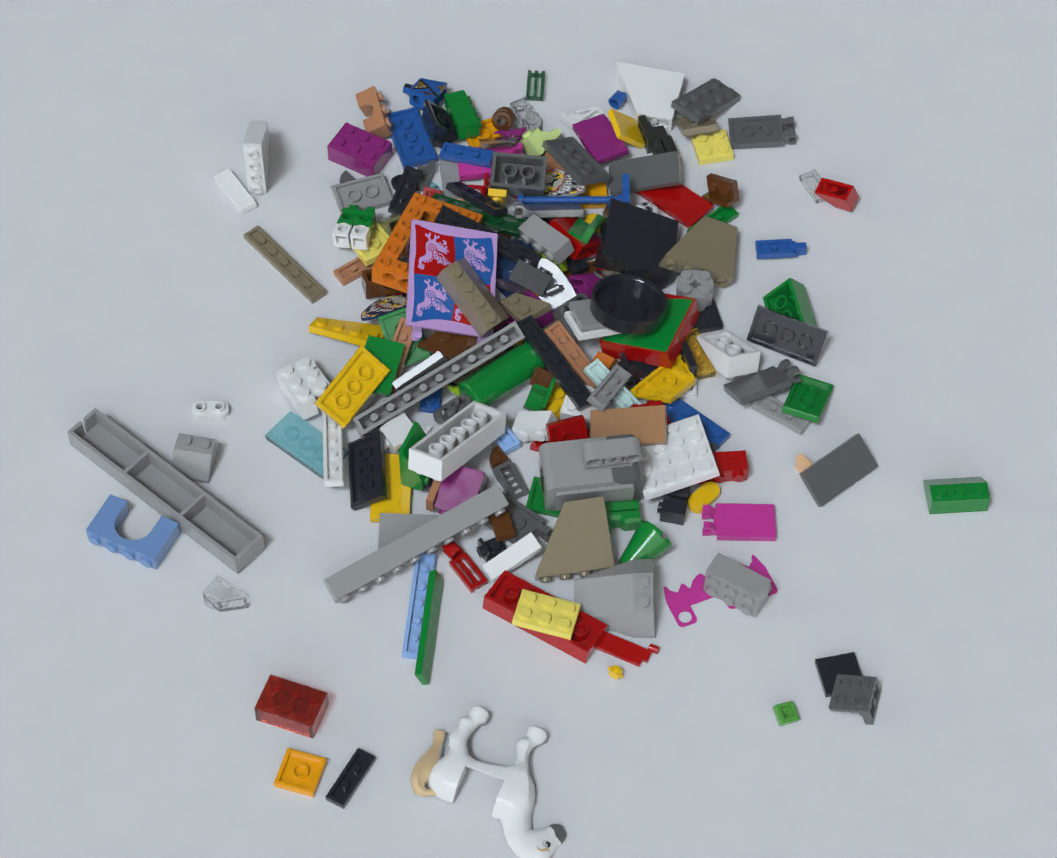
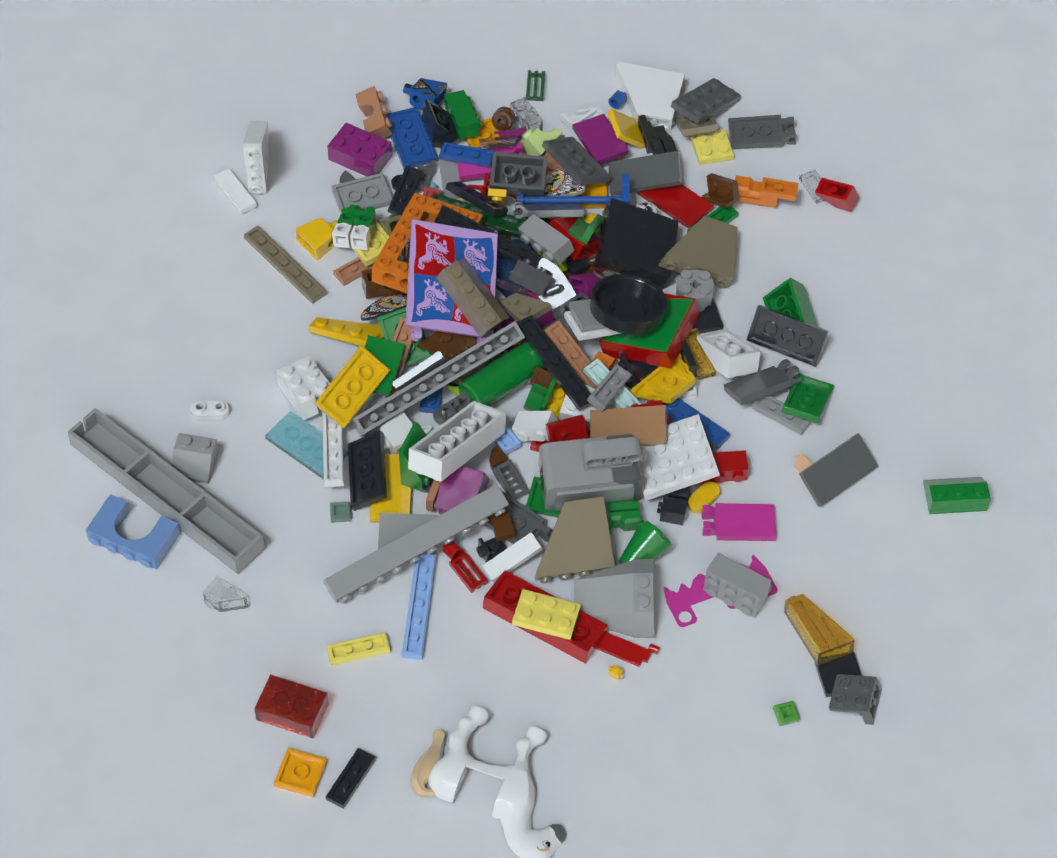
green tile [414,570,444,685] -> none
blue hinge [755,239,807,259] -> none
none -> yellow torso [295,218,337,261]
none -> light yellow tile [326,632,390,666]
none -> sand green tile [330,501,351,523]
none -> orange plate [735,175,799,207]
none -> clear yellow slope [784,594,855,666]

